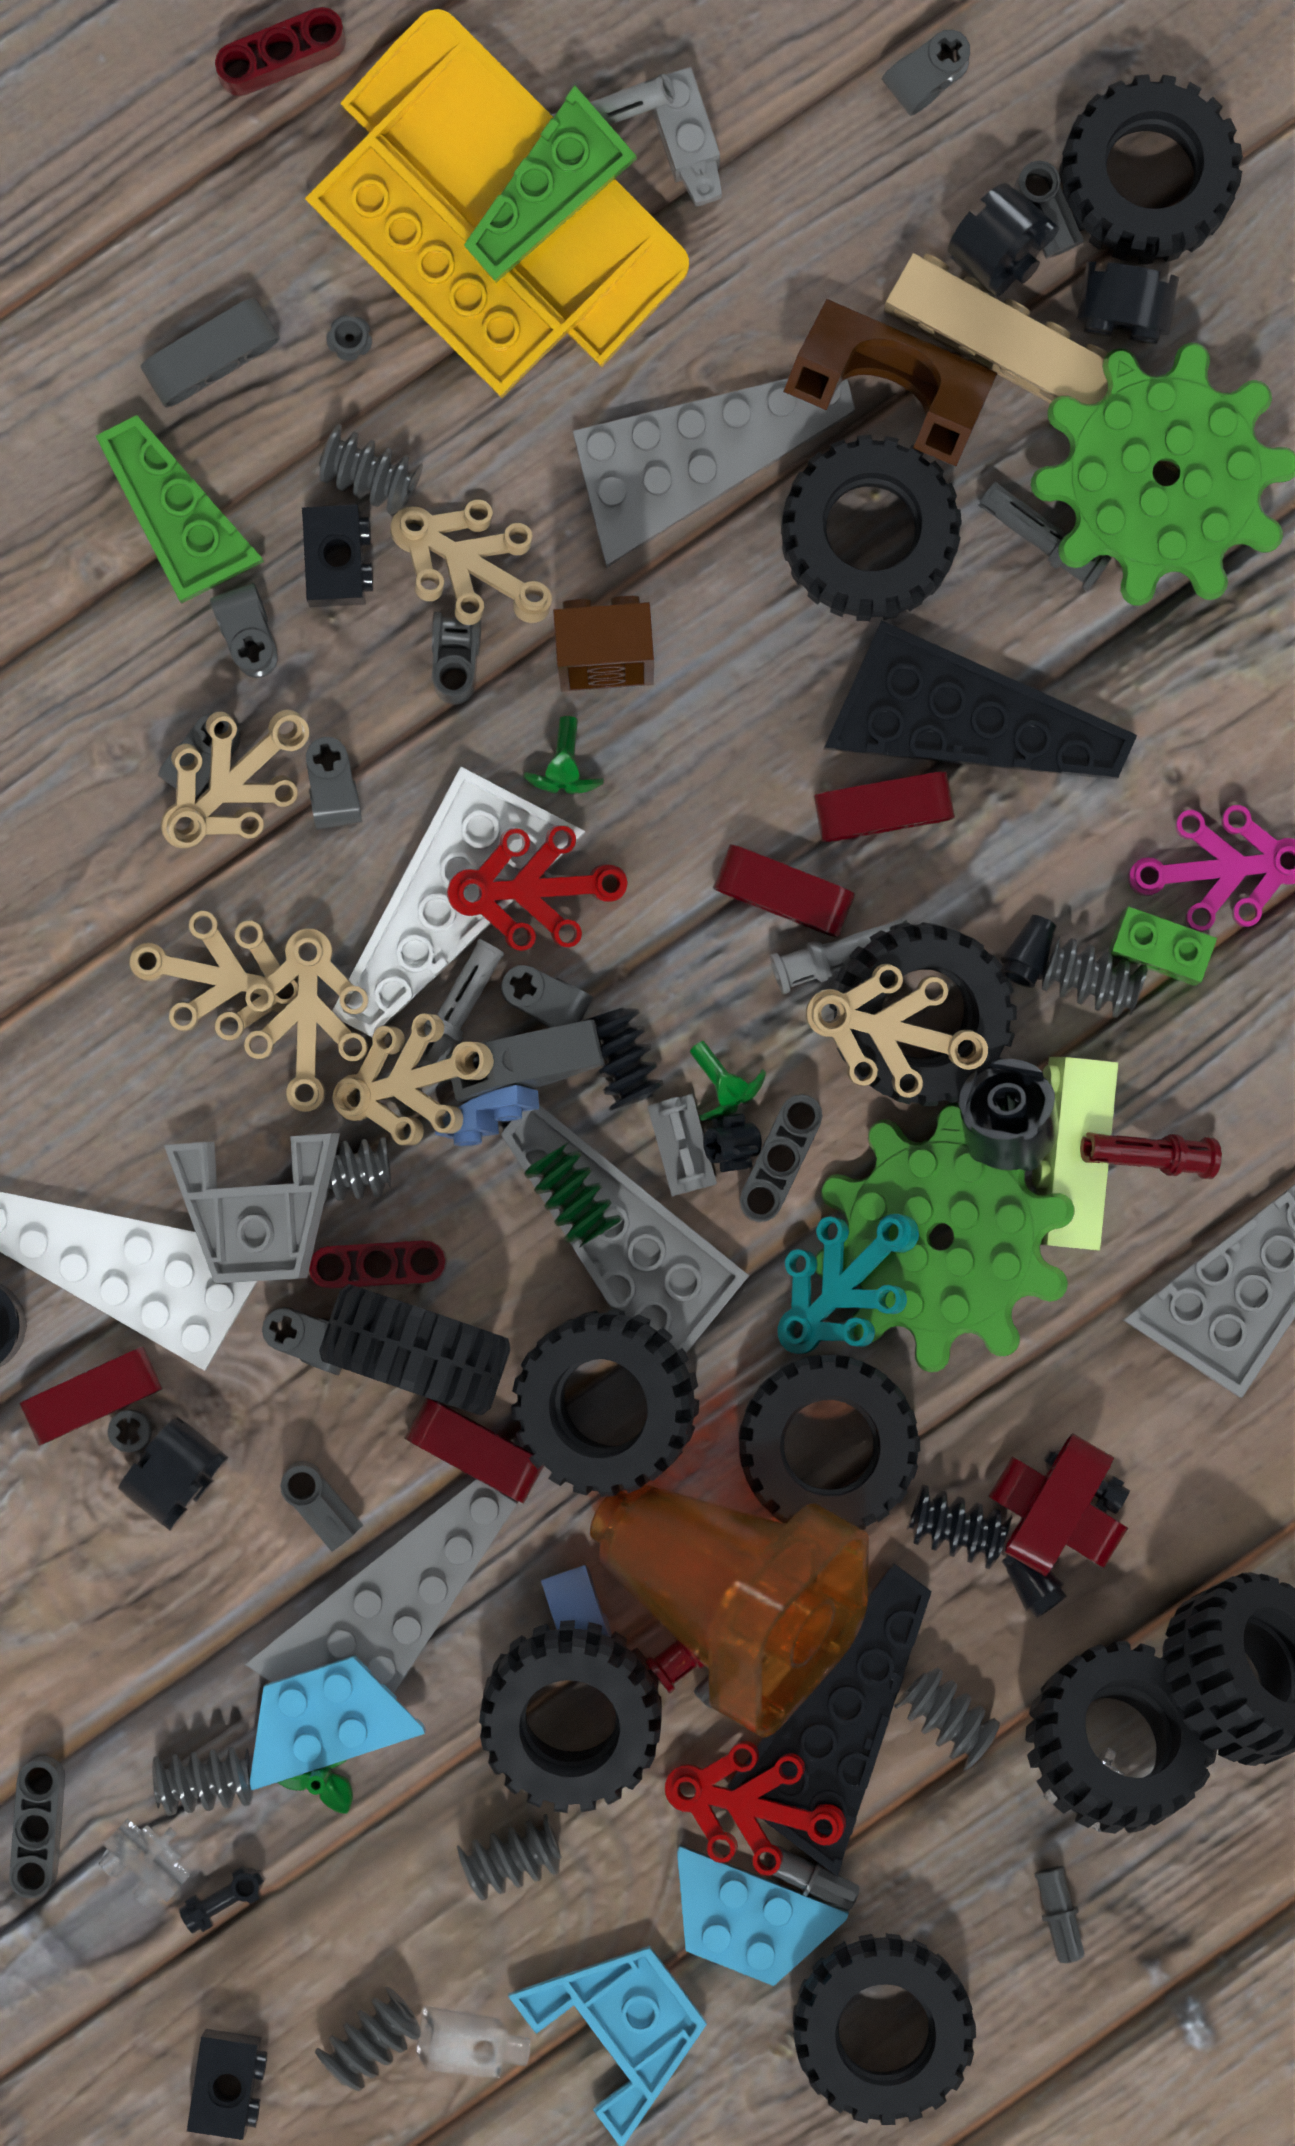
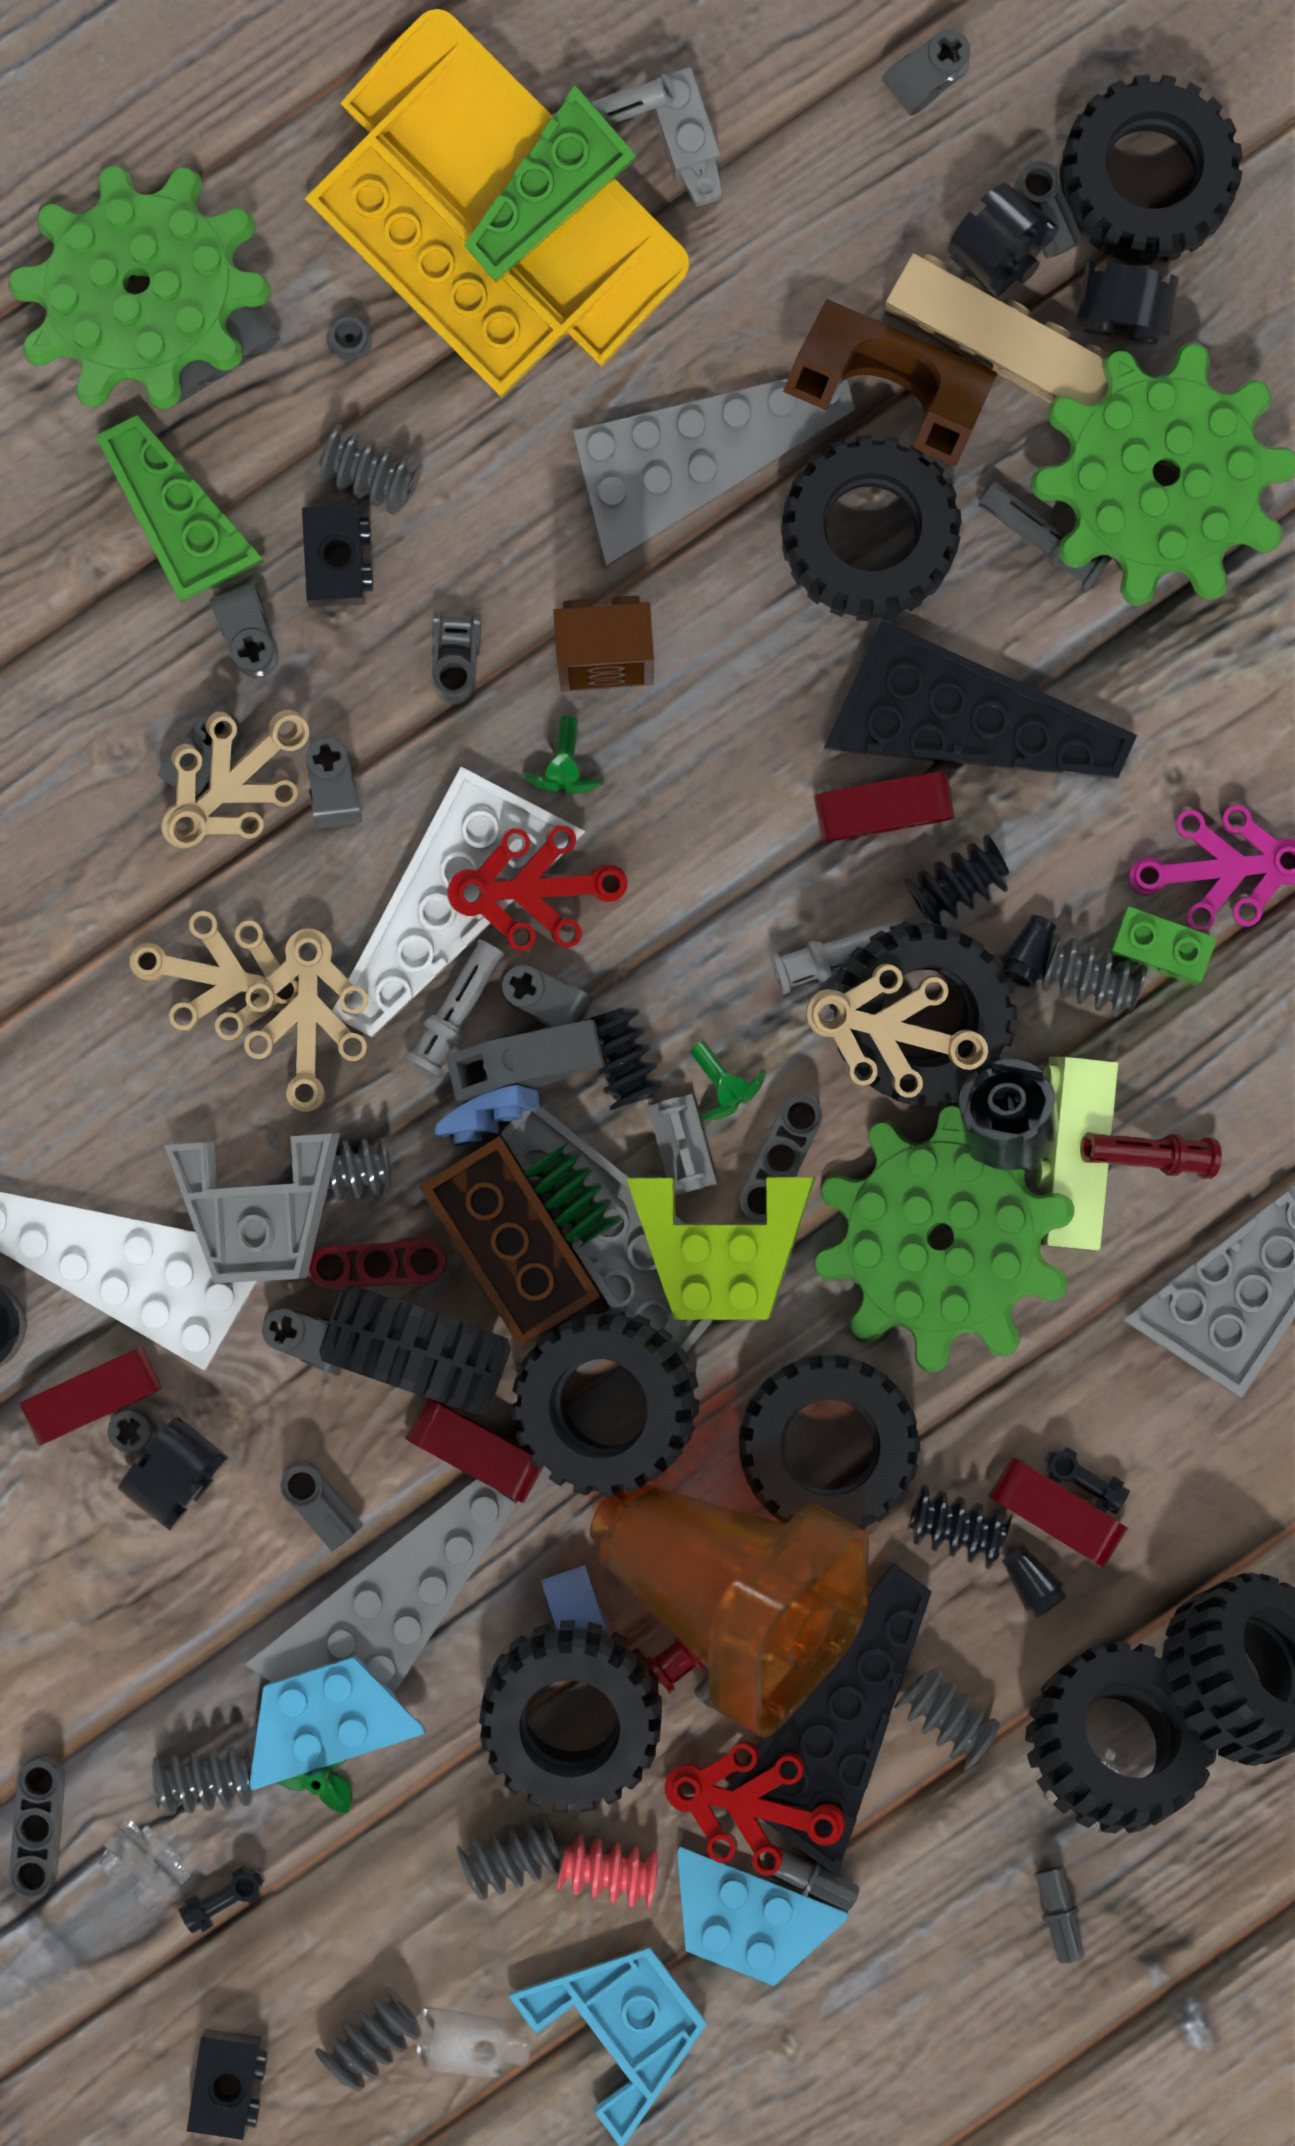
dark red beam [215,7,346,96] -> none
tan plant [332,1013,494,1145] -> none
tan plant [390,499,552,625] -> none
black gear [703,1113,762,1172] -> none
dark red beam [713,844,856,938] -> none
teal plant [778,1214,919,1354] -> none
black tyre [793,1933,976,2125] -> none
dark red beam [1004,1433,1114,1576] -> none
none -> bright green plate [8,166,271,409]
none -> reddish brown brick [419,1136,601,1347]
none -> coral piece [556,1833,659,1911]
none -> lime wing [626,1177,815,1320]
none -> black piece [905,834,1009,926]

